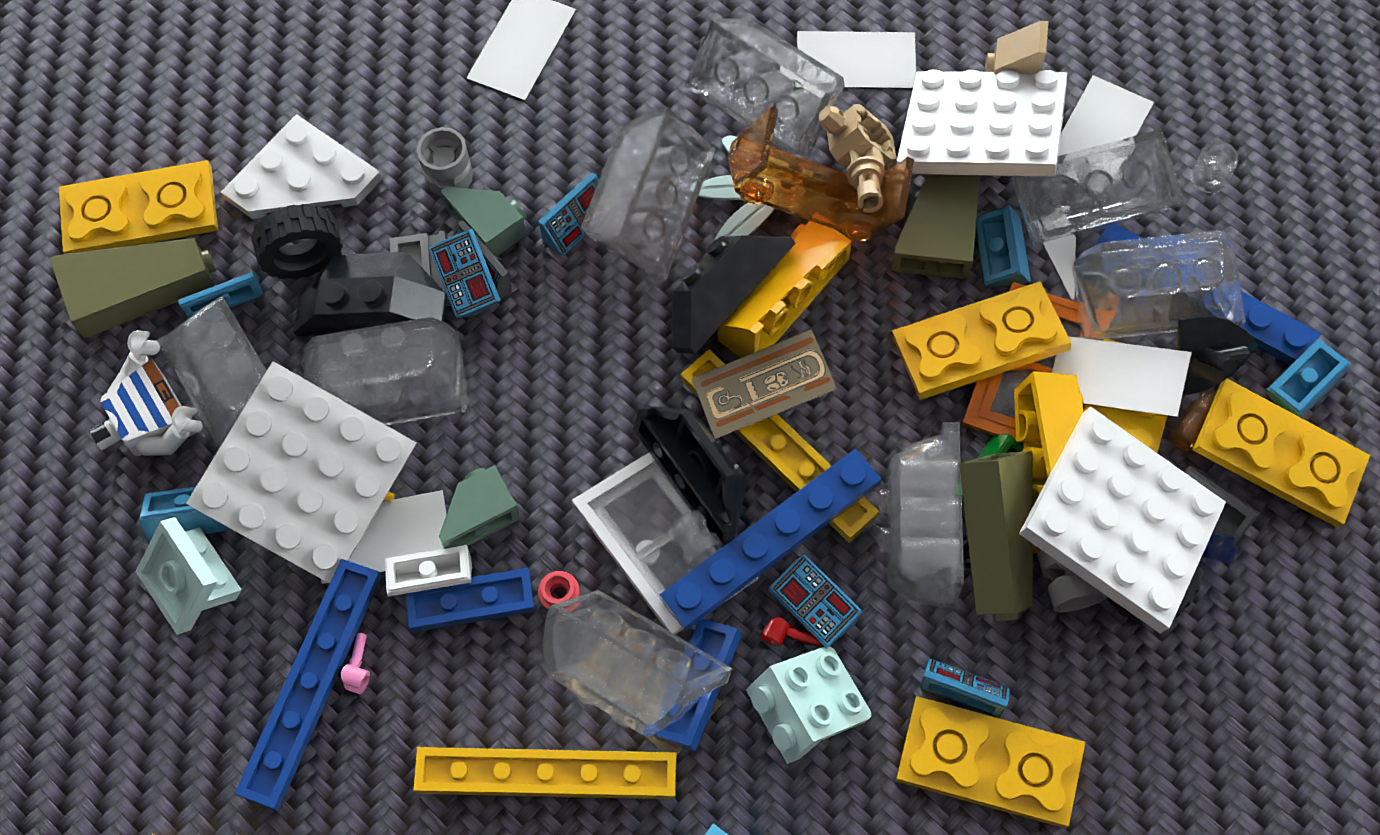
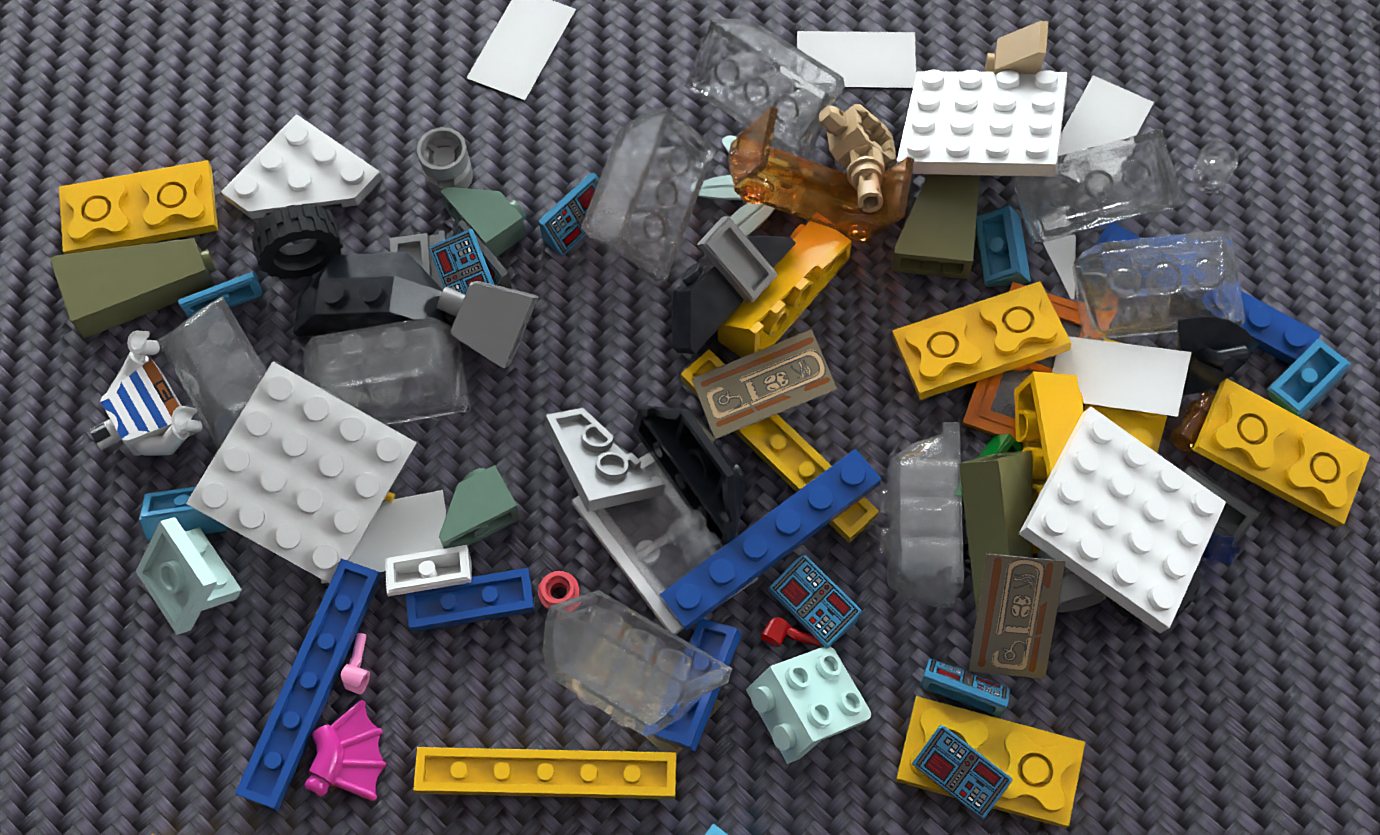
none -> dark pink arm [305,700,387,801]
none -> light grey torso [437,281,539,368]
none -> light grey wing [544,408,665,512]
none -> light grey tile [697,216,778,303]
none -> slope [912,725,1013,820]
none -> sticker [969,554,1066,679]

